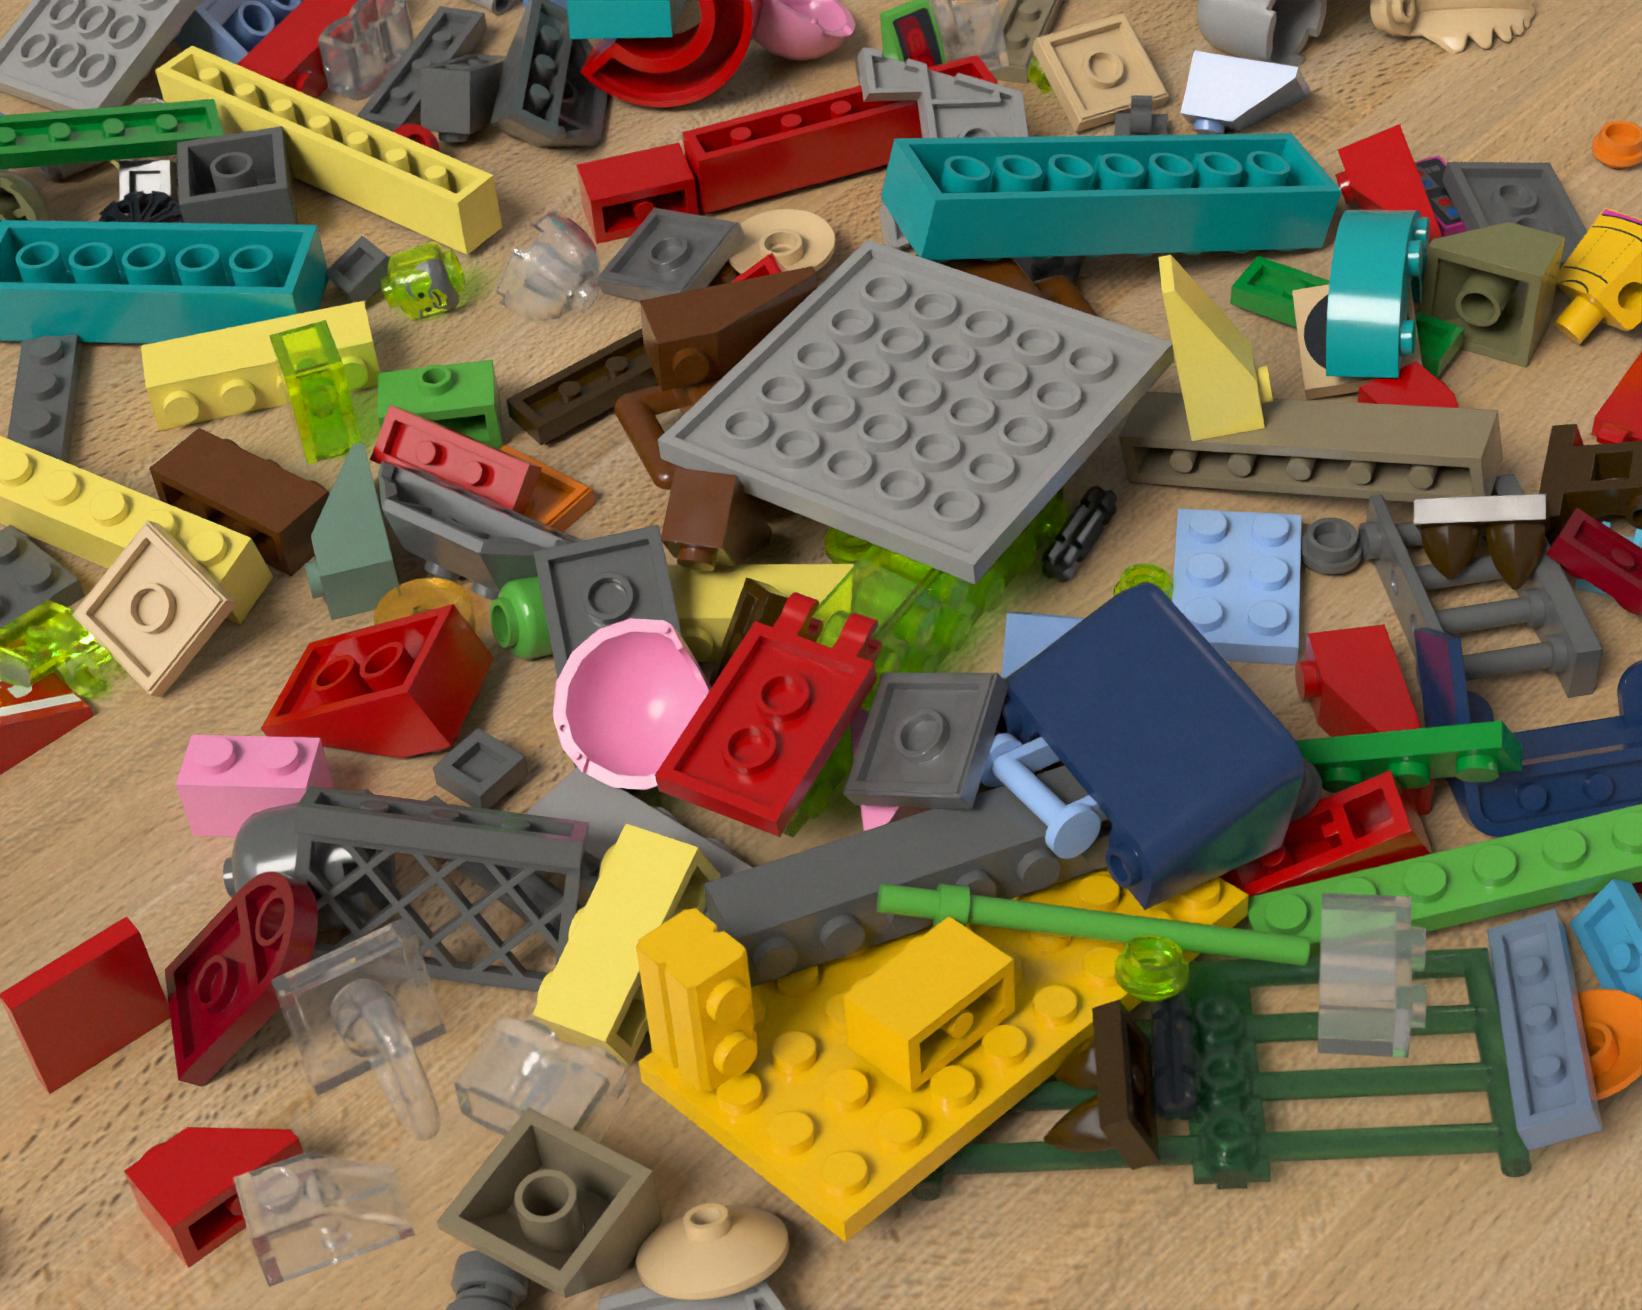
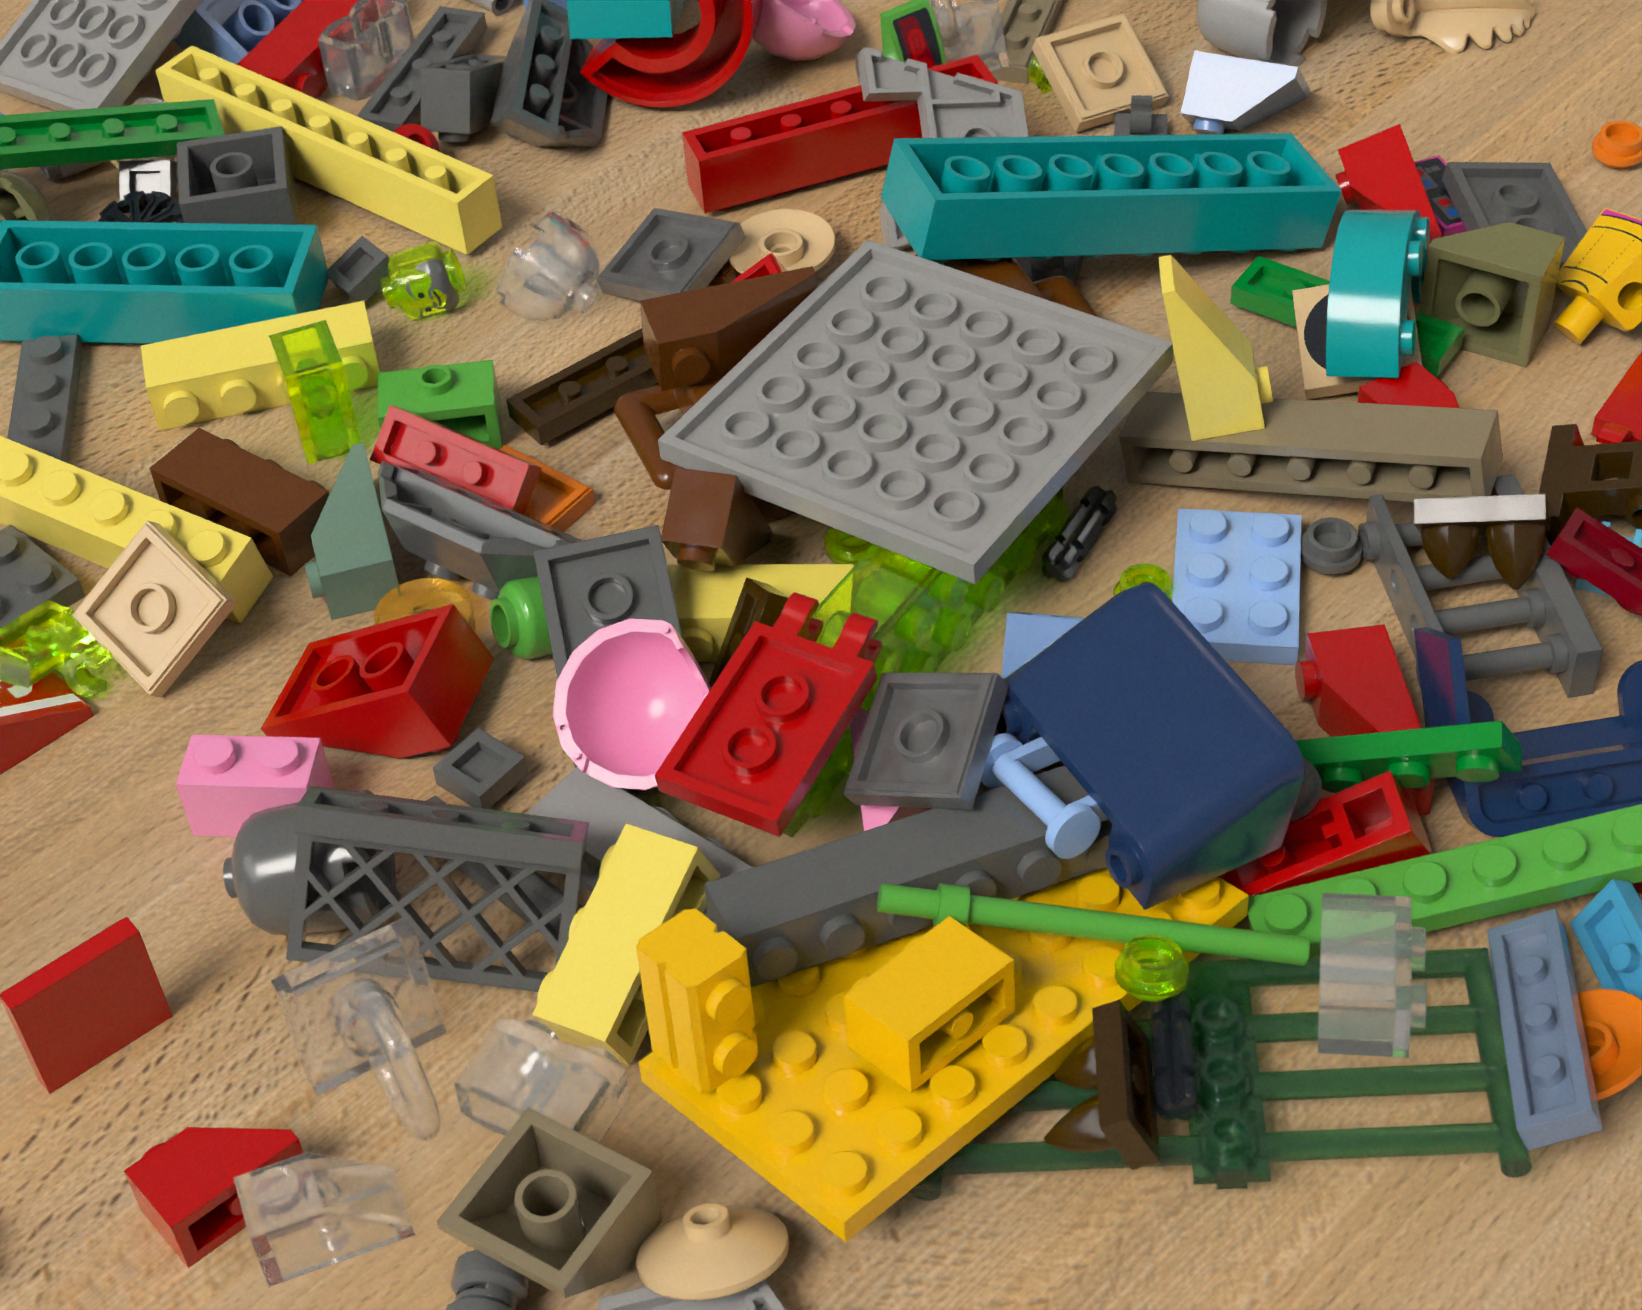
dark red tile [164,871,318,1087] -> none
red brick [576,143,699,244] -> none

